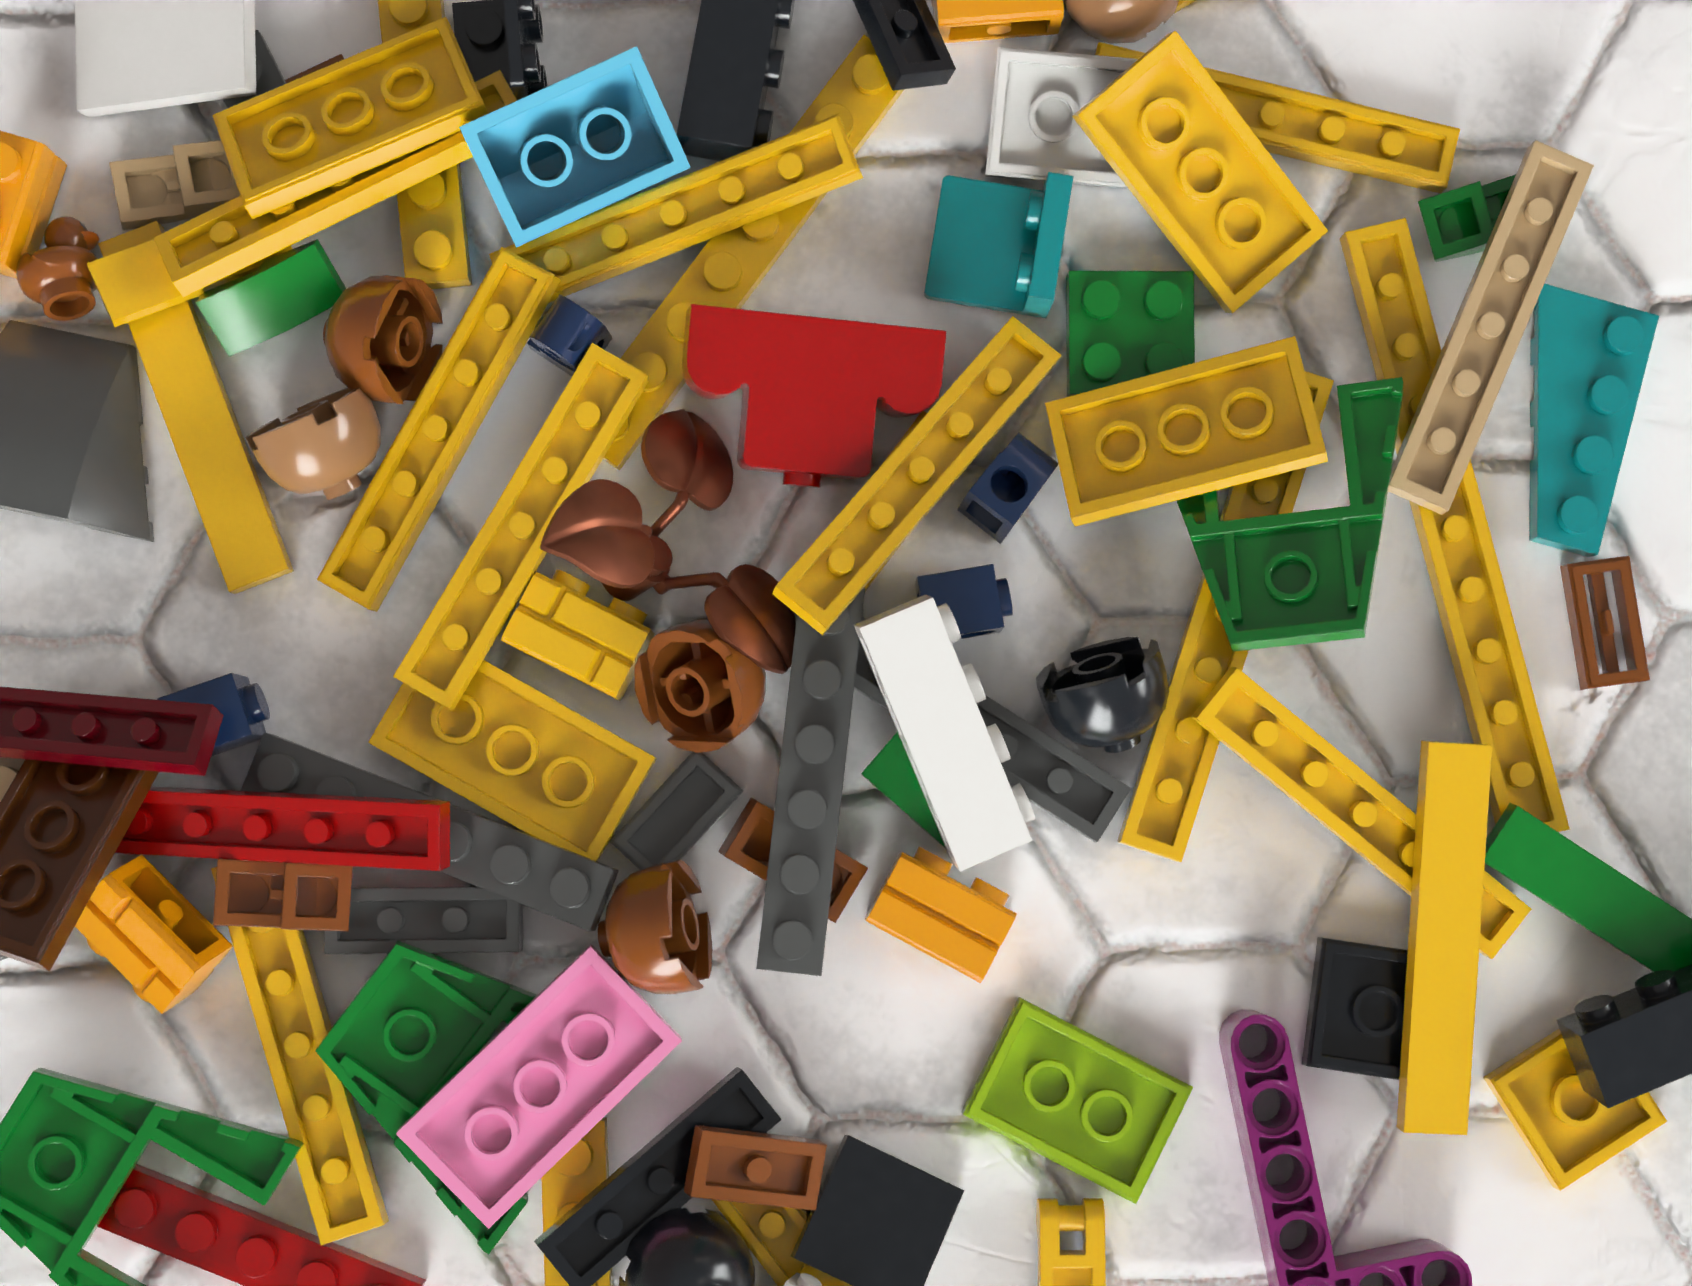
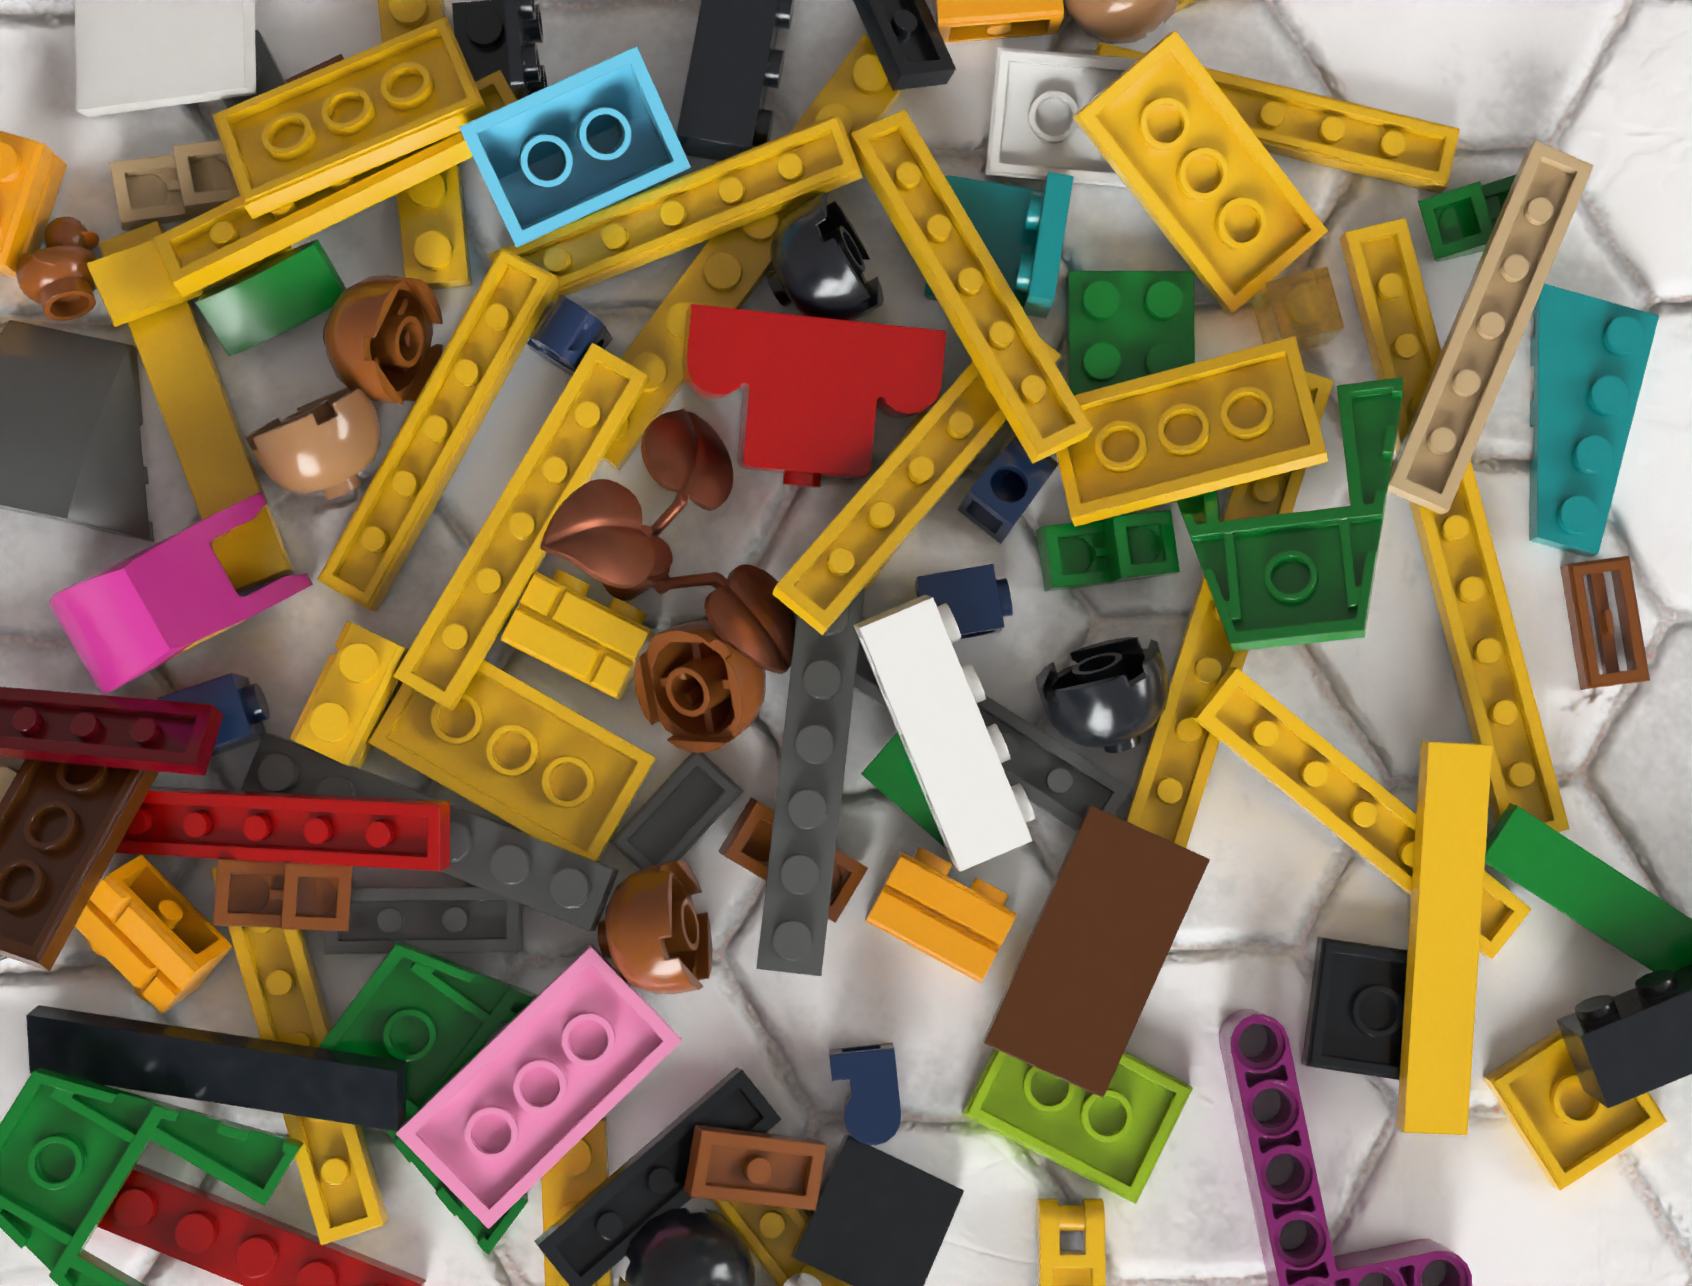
none -> black tile [26,1005,406,1131]
none -> dark pink piece [48,492,313,694]
none -> yellow brick [289,621,409,768]
none -> black cylinder [767,191,884,321]
none -> dark blue leg [829,1043,901,1146]
none -> yellow plate [849,110,1093,464]
none -> reddish brown tile [983,805,1210,1098]
none -> green slope [1036,510,1180,592]
none -> clear yellow brick [1251,267,1345,351]

